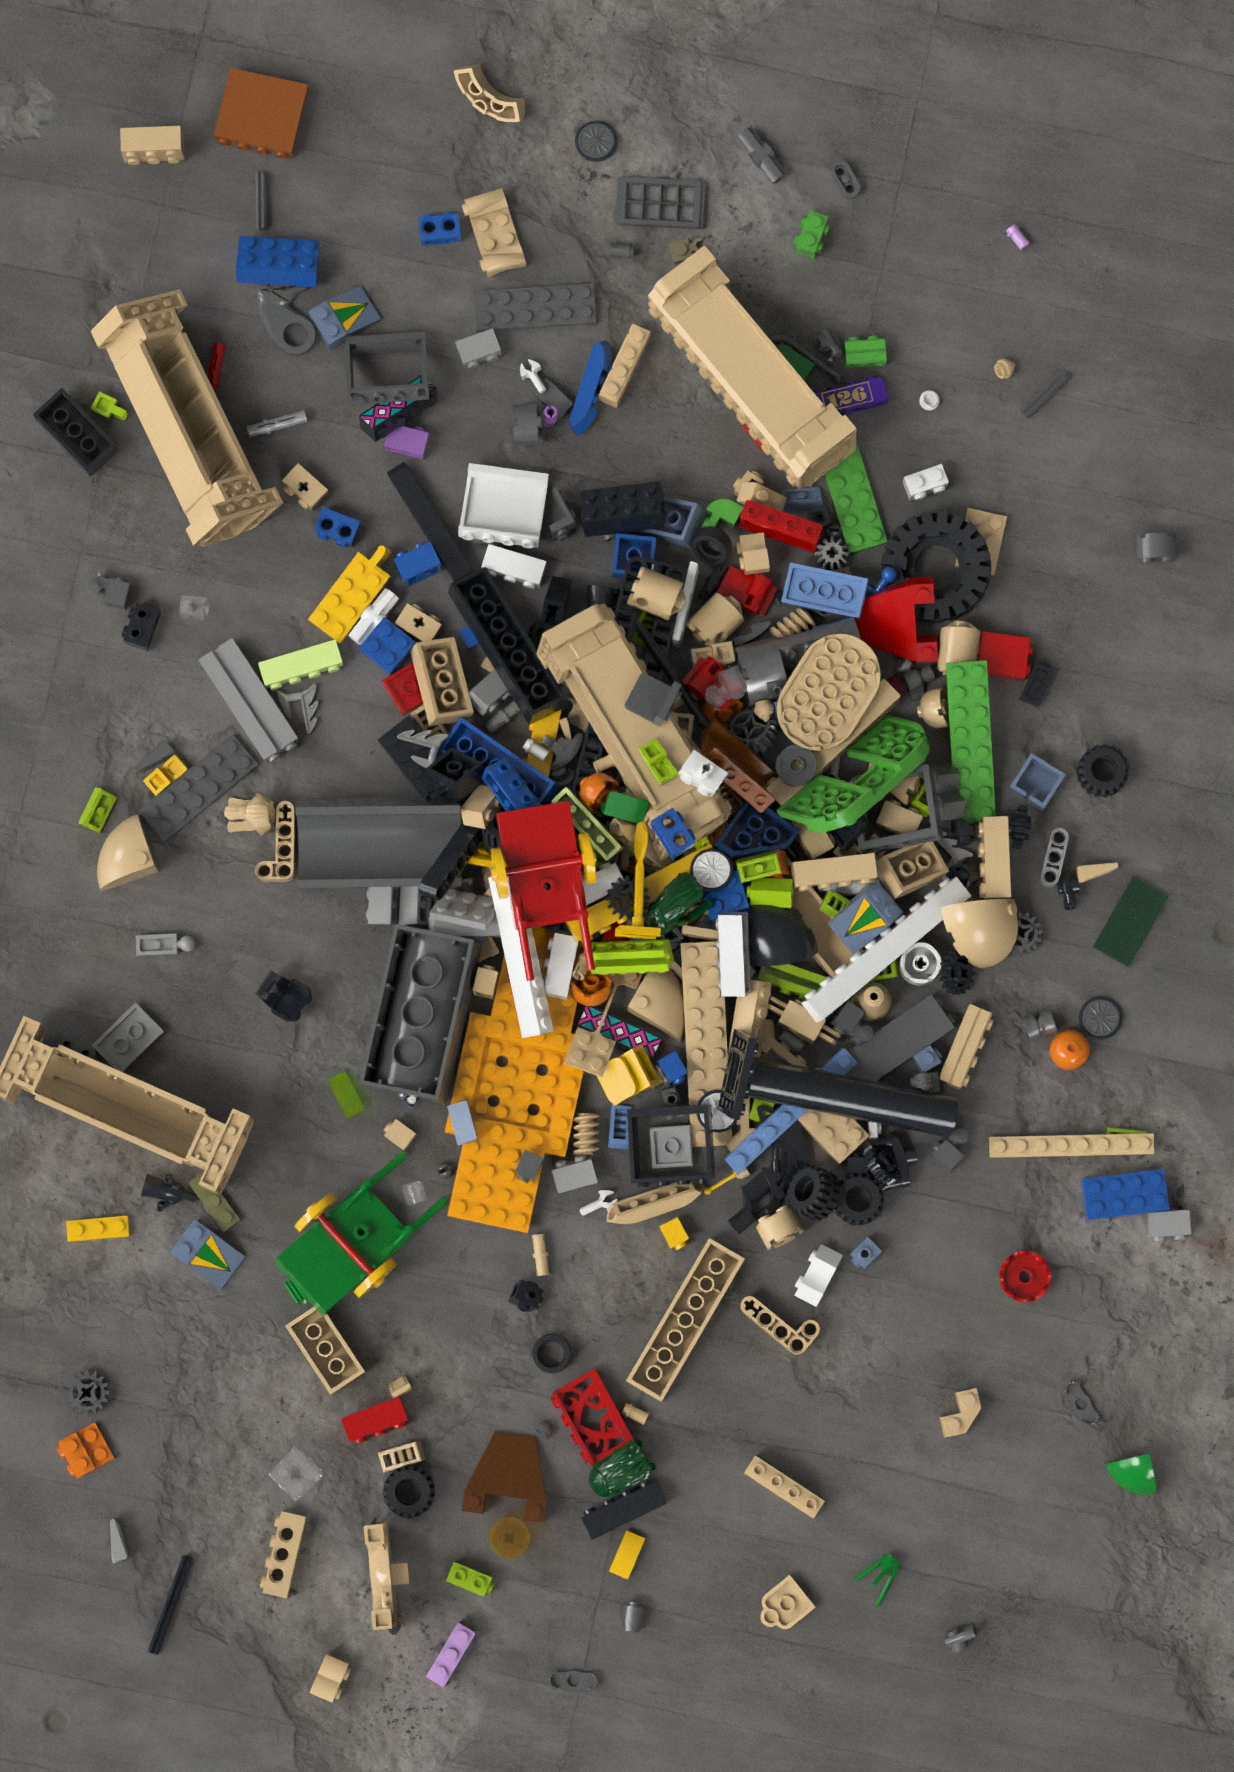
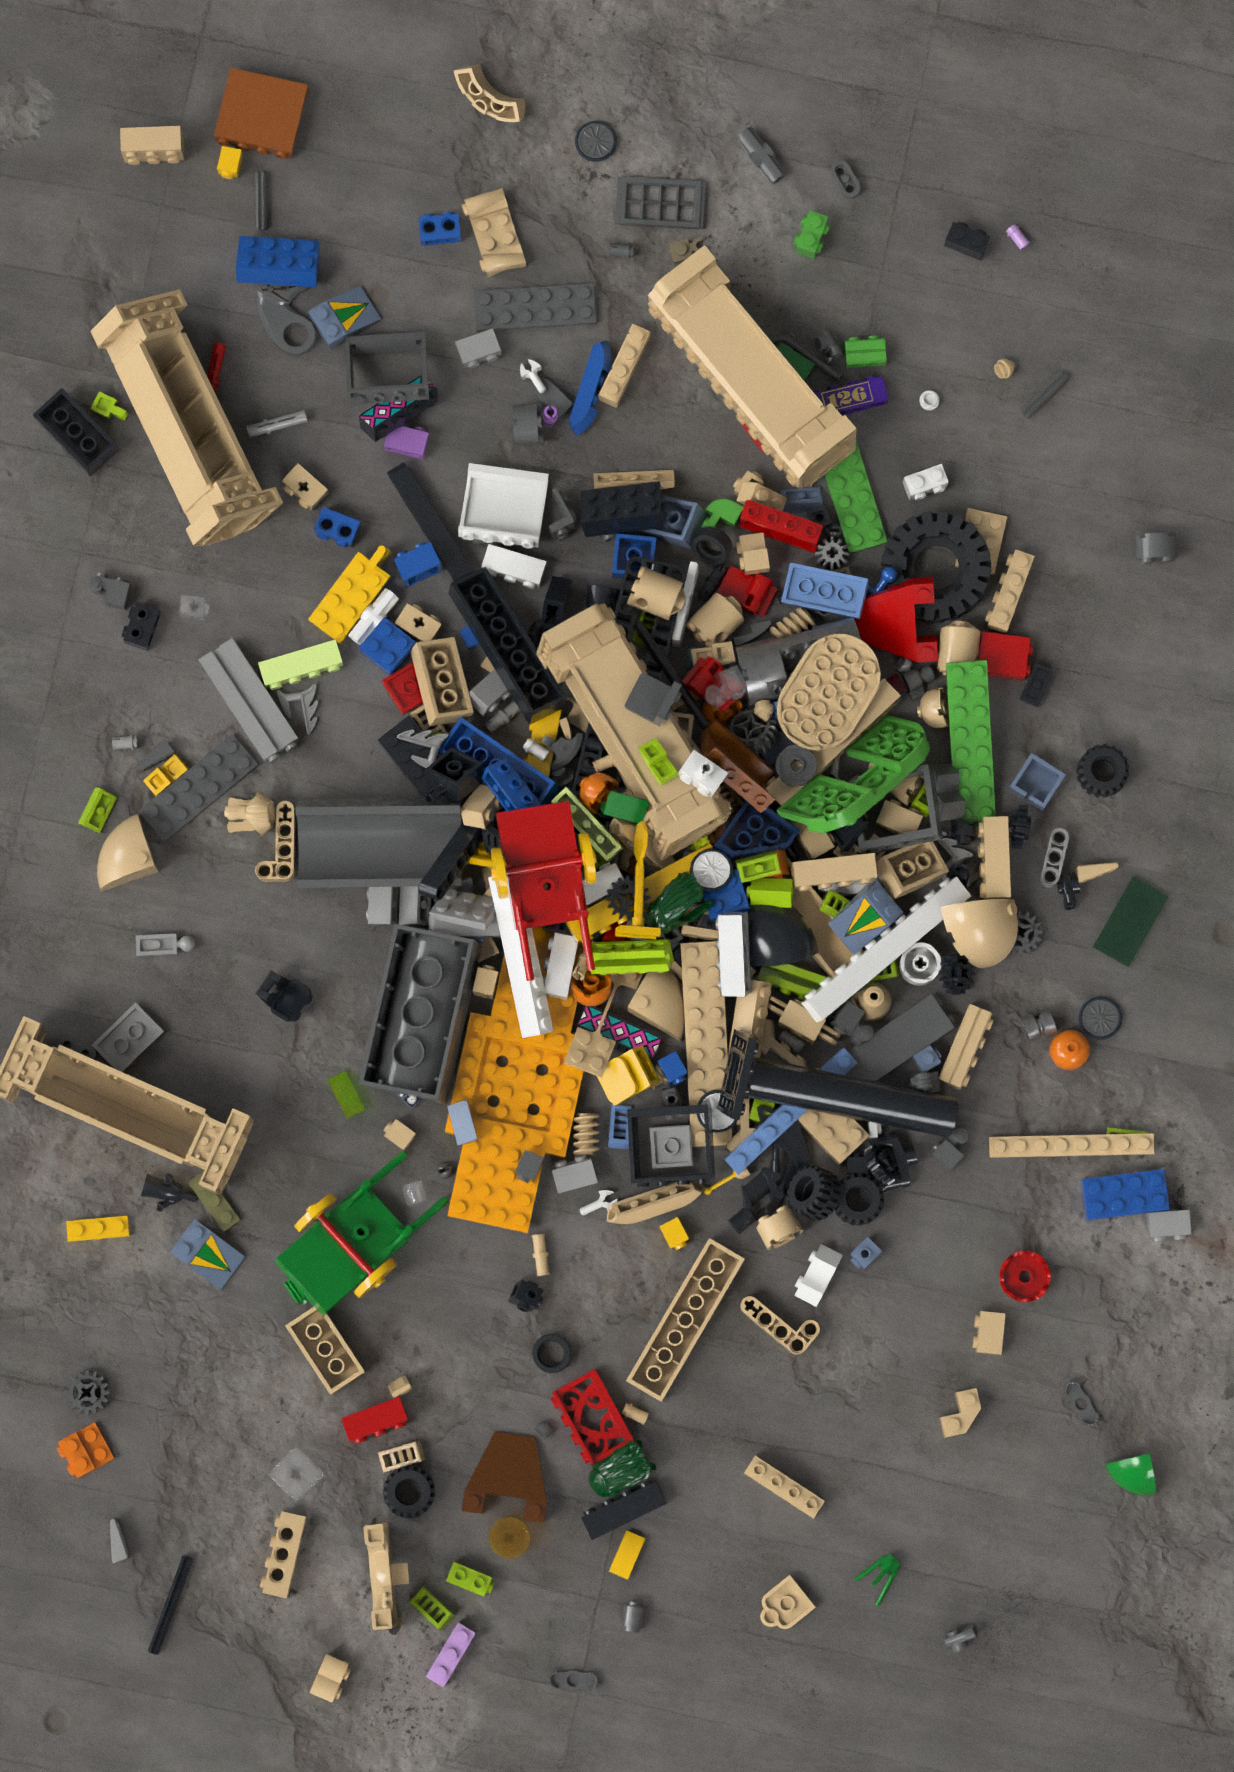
blue brick [650,808,695,859] -> none
none -> light grey pin [112,734,138,750]
none -> yellow brick [217,146,243,179]
none -> lime slope [410,1586,456,1631]
none -> tan plate [593,470,675,489]
none -> black brick [944,222,990,261]
none -> tan brick [972,1311,1005,1355]
none -> tan brick [985,549,1034,635]

